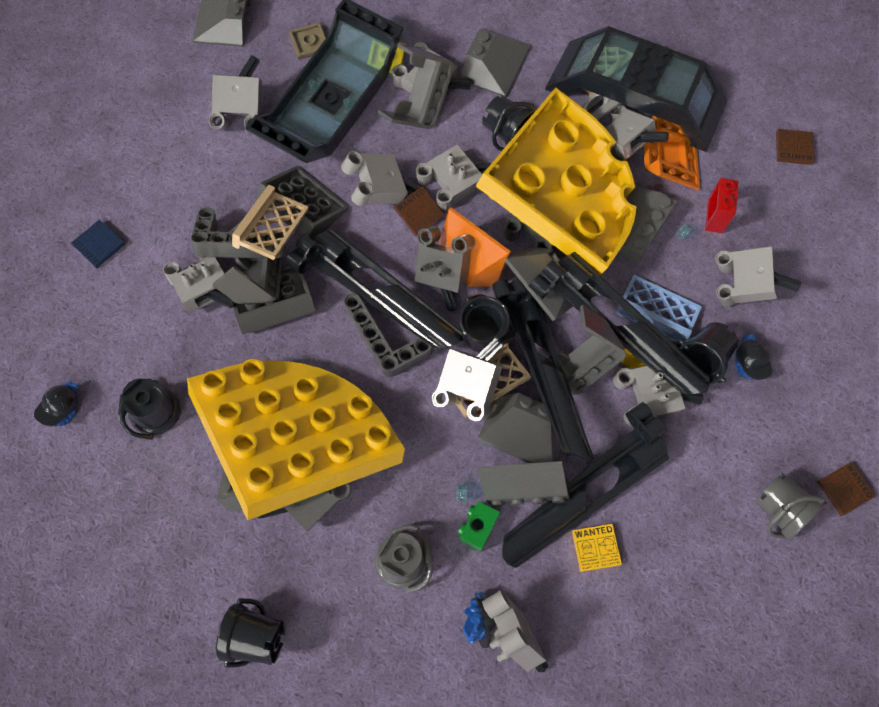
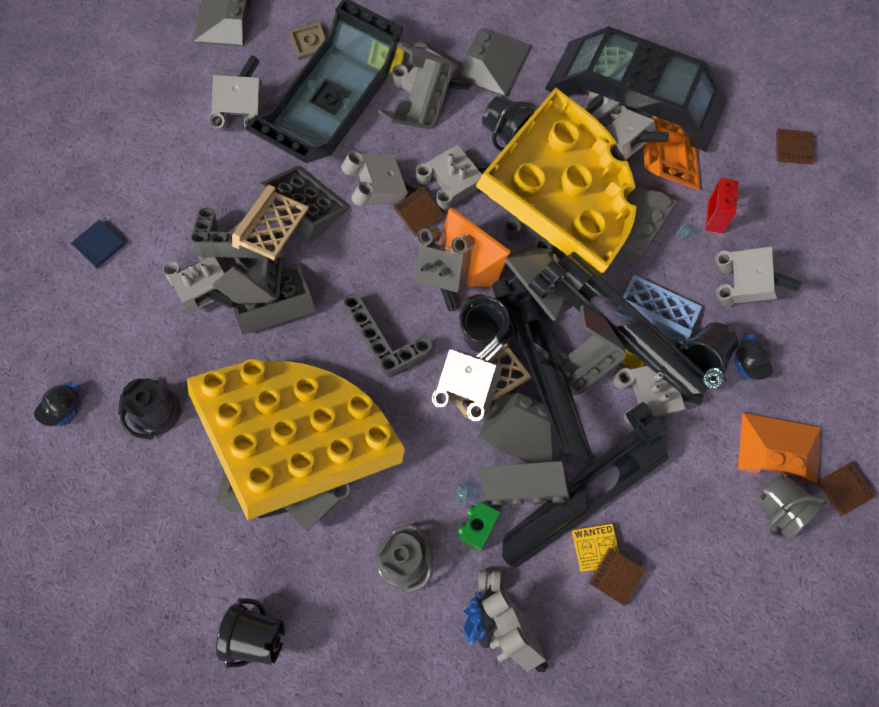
black panel [286,228,463,350] -> none
none -> light grey wheel [478,570,500,592]
none -> reddish brown tile [588,547,646,606]
none -> clear light blue bush [703,368,723,389]
none -> orange slope [738,413,821,484]

